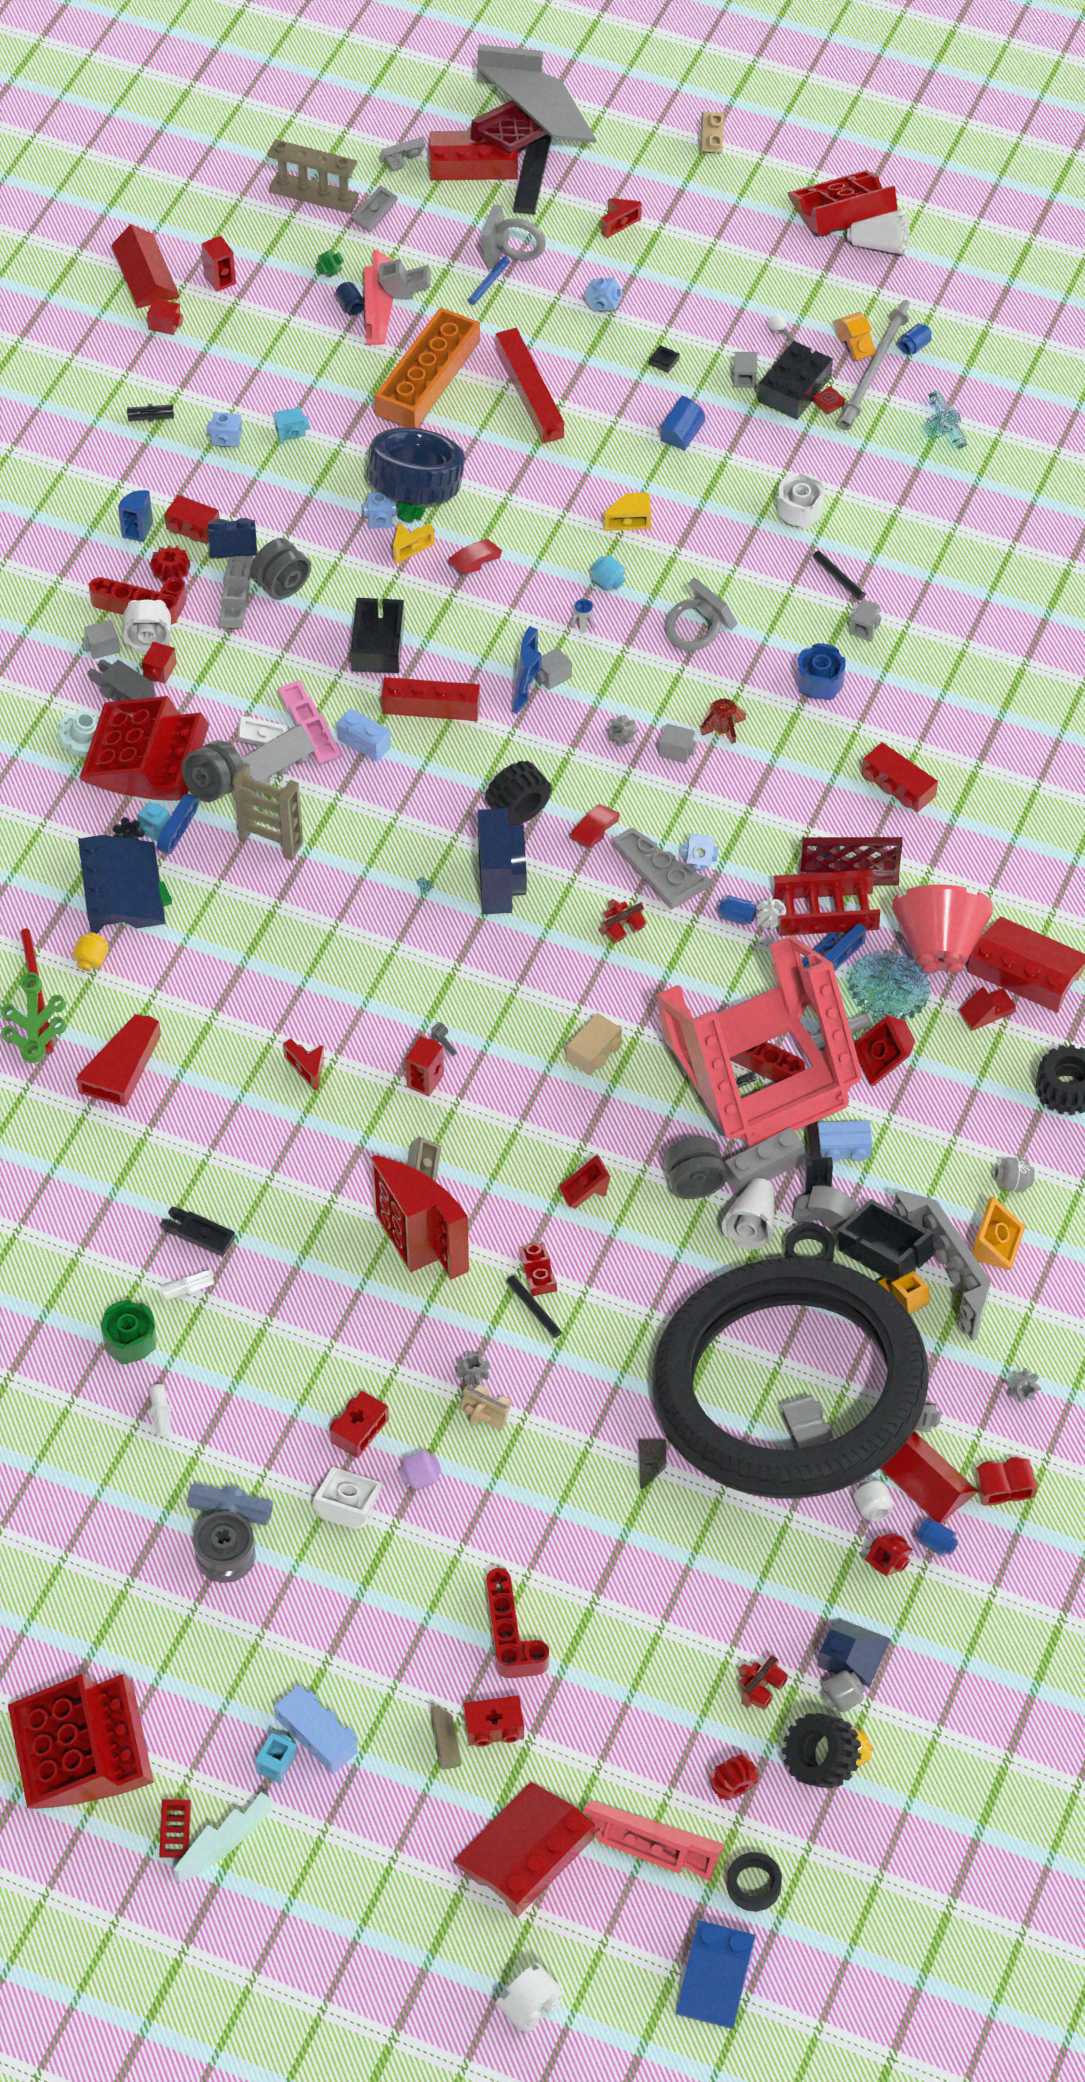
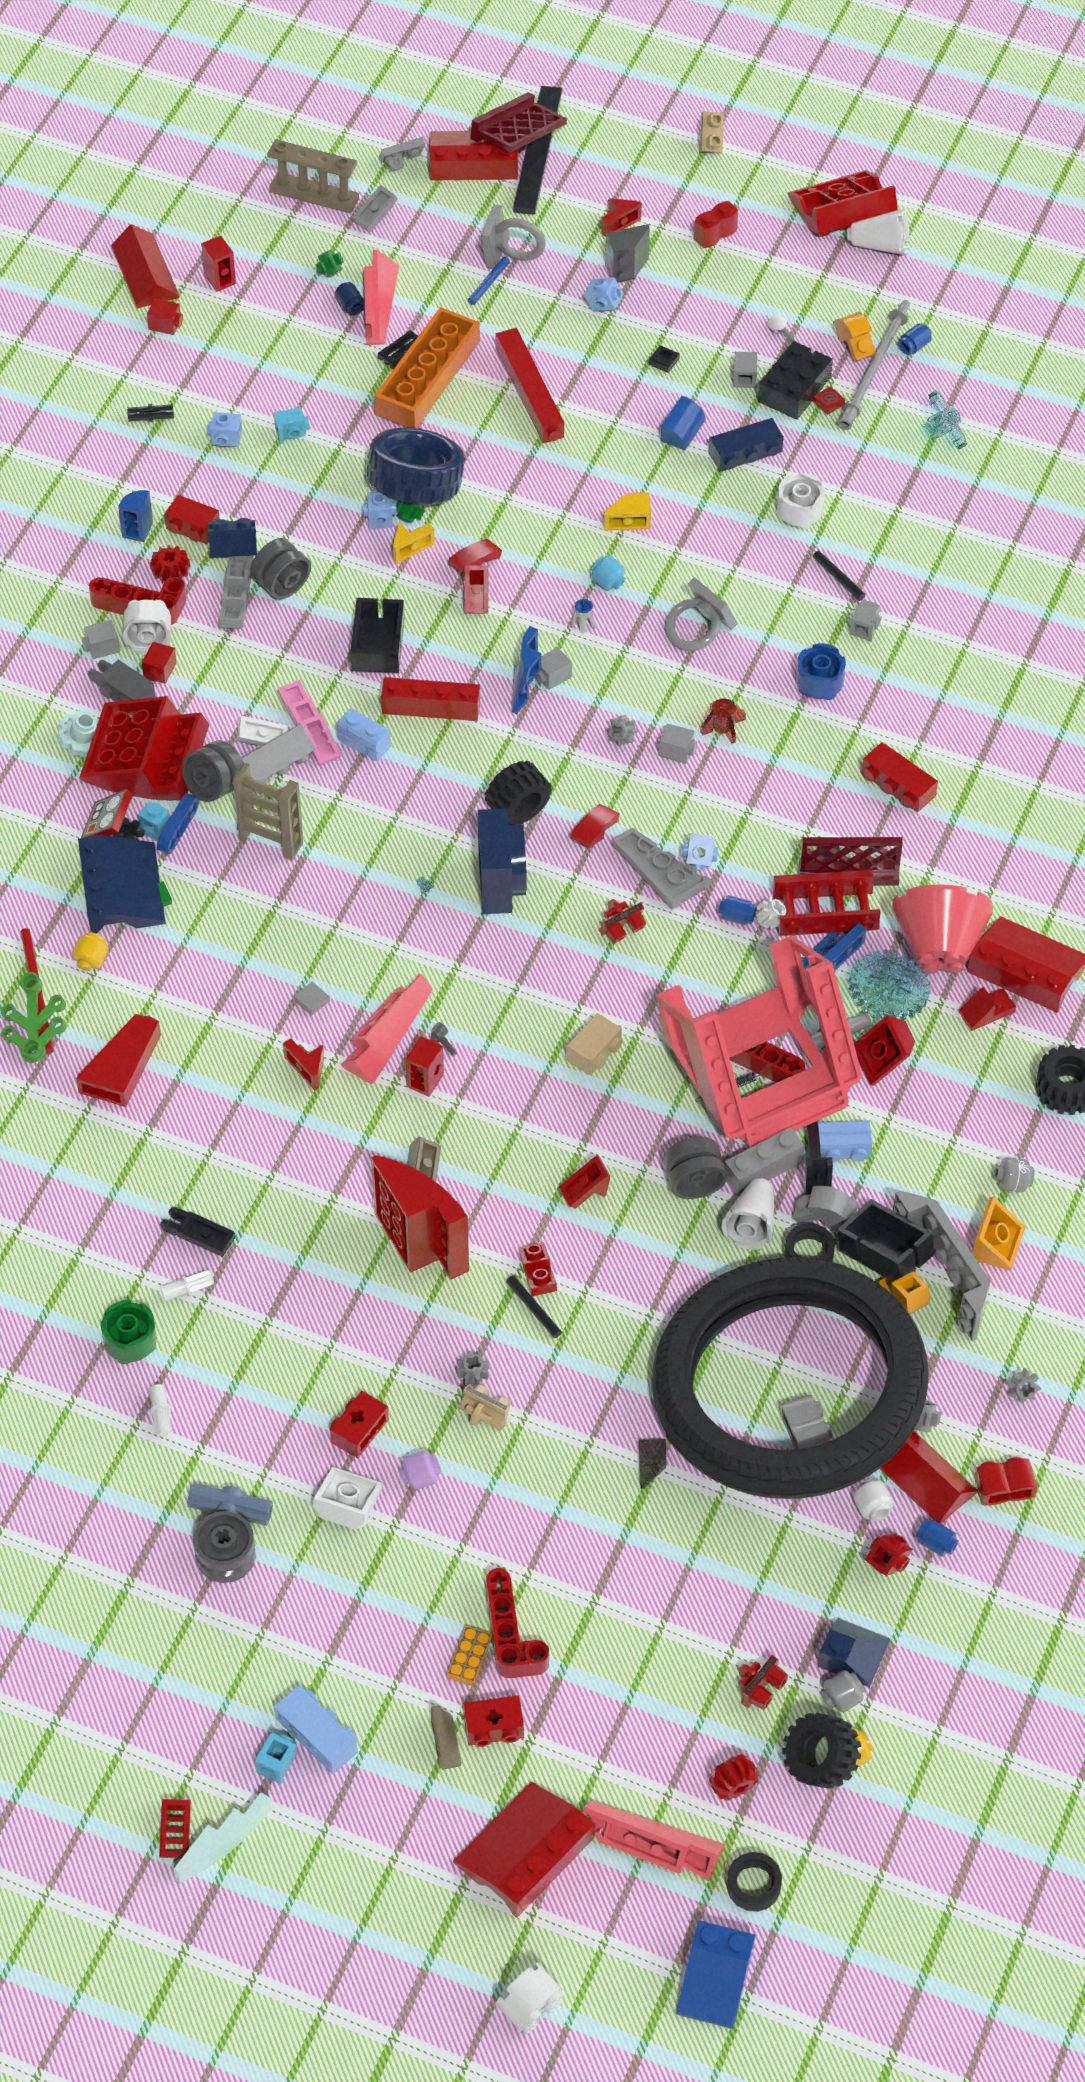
red slope [8,1674,154,1809] -> none
light grey brick [378,259,431,300] -> none
light grey piece [477,44,596,143] -> none
none -> tile [81,789,132,838]
none -> light grey tile [294,981,330,1016]
none -> coral wedge [341,974,433,1084]
none -> black tile [378,330,418,370]
none -> light orange tile [447,1626,493,1686]
none -> slope [465,565,489,614]
none -> dark grey slope [605,224,650,283]
none -> red brick [694,201,739,248]
none -> dark blue brick [708,418,784,472]

